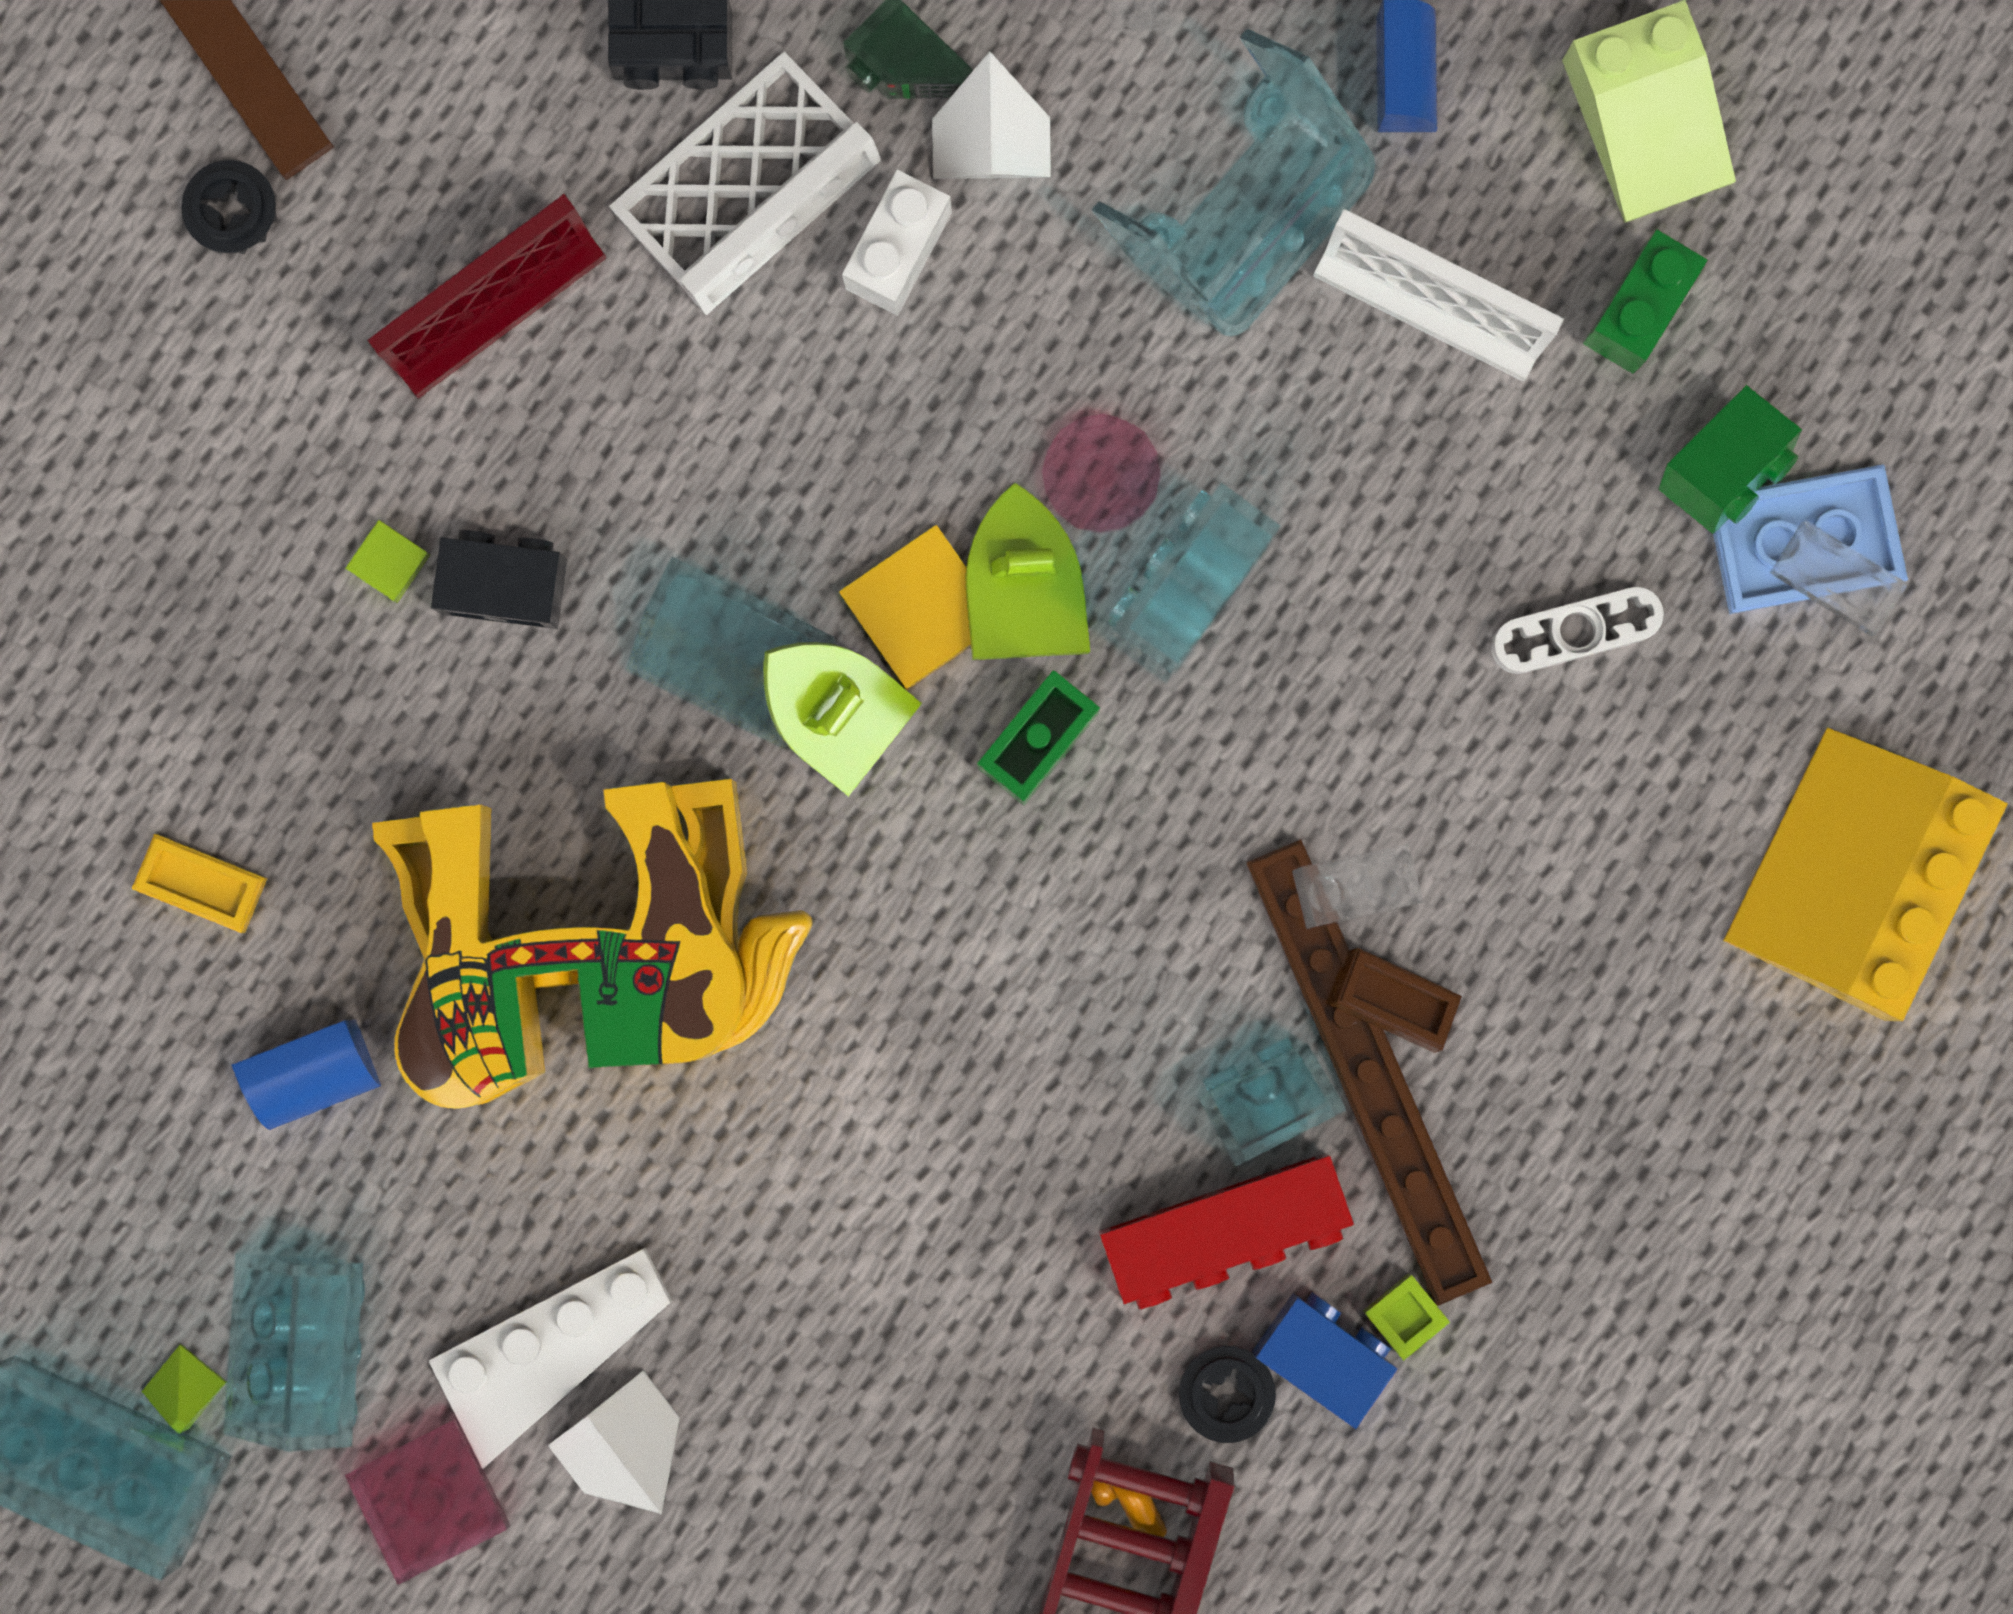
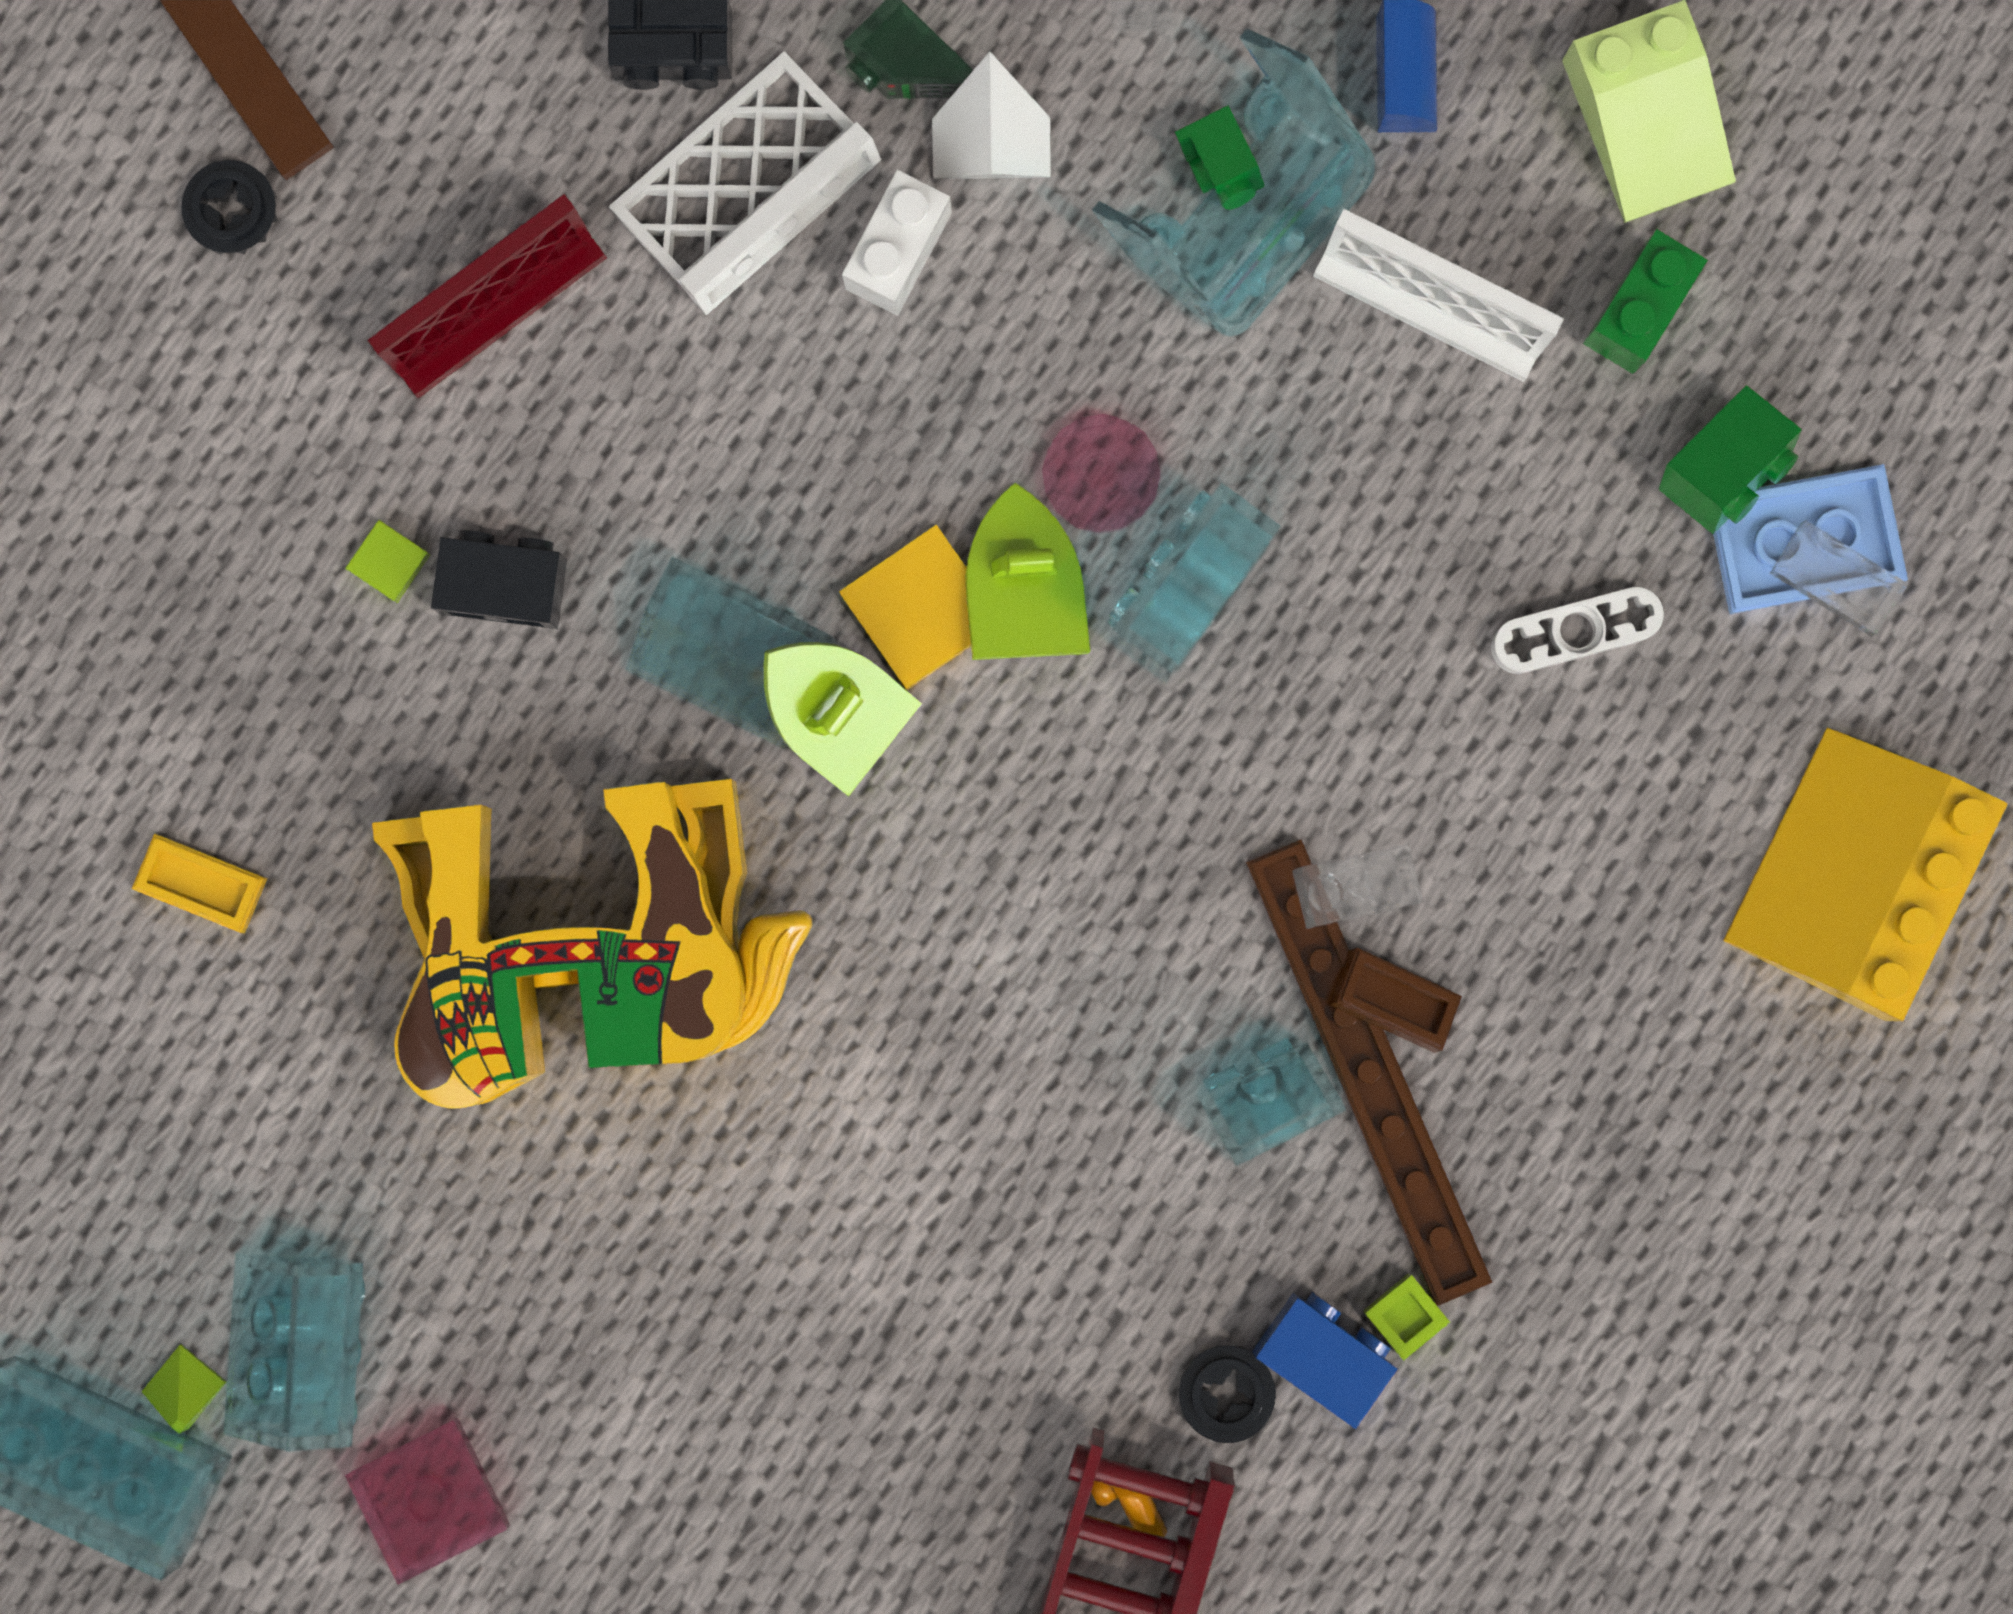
blue brick [231,1020,381,1130] -> none
white wing [429,1248,672,1469] -> none
white slope [548,1370,680,1514] -> none
green brick [977,670,1101,806] -> none
red brick [1099,1153,1354,1310] -> none
none -> green brick [1175,105,1265,210]

